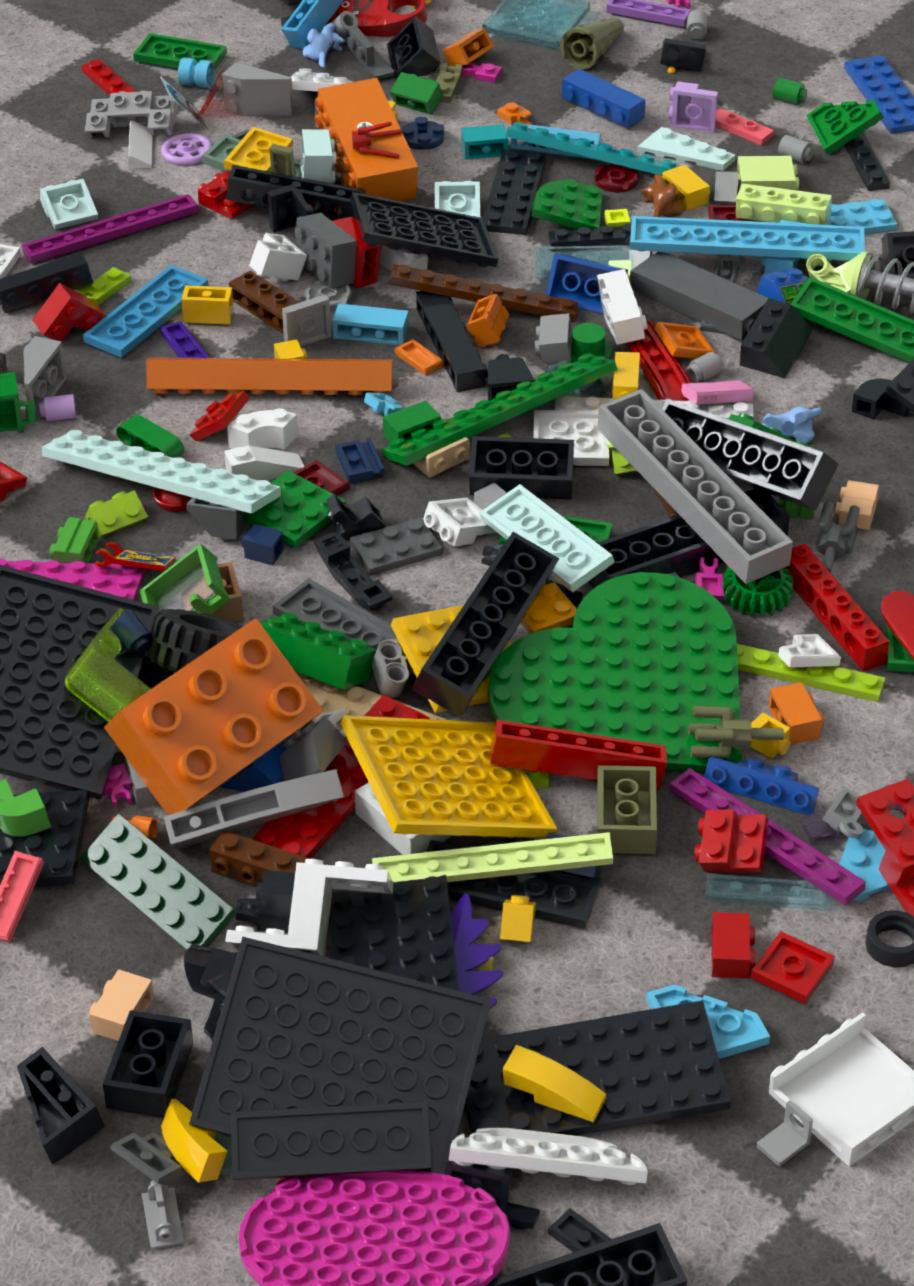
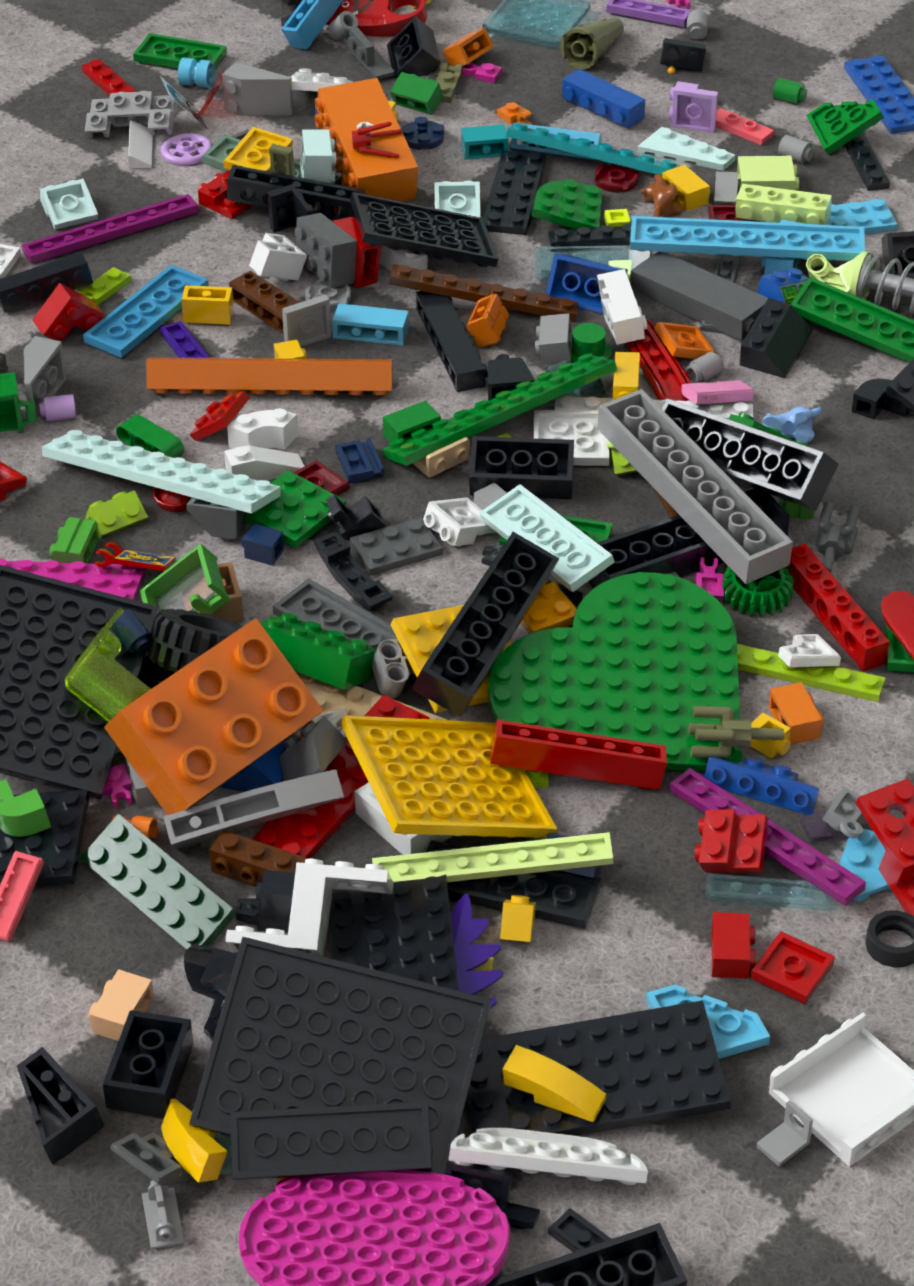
light blue animal [303,23,345,68] -> none
medium azure plate [364,393,402,416] -> none
orange tile [395,339,444,376] -> none
olive brick [597,765,657,854] -> none
light nougat brick [835,480,879,530] -> none

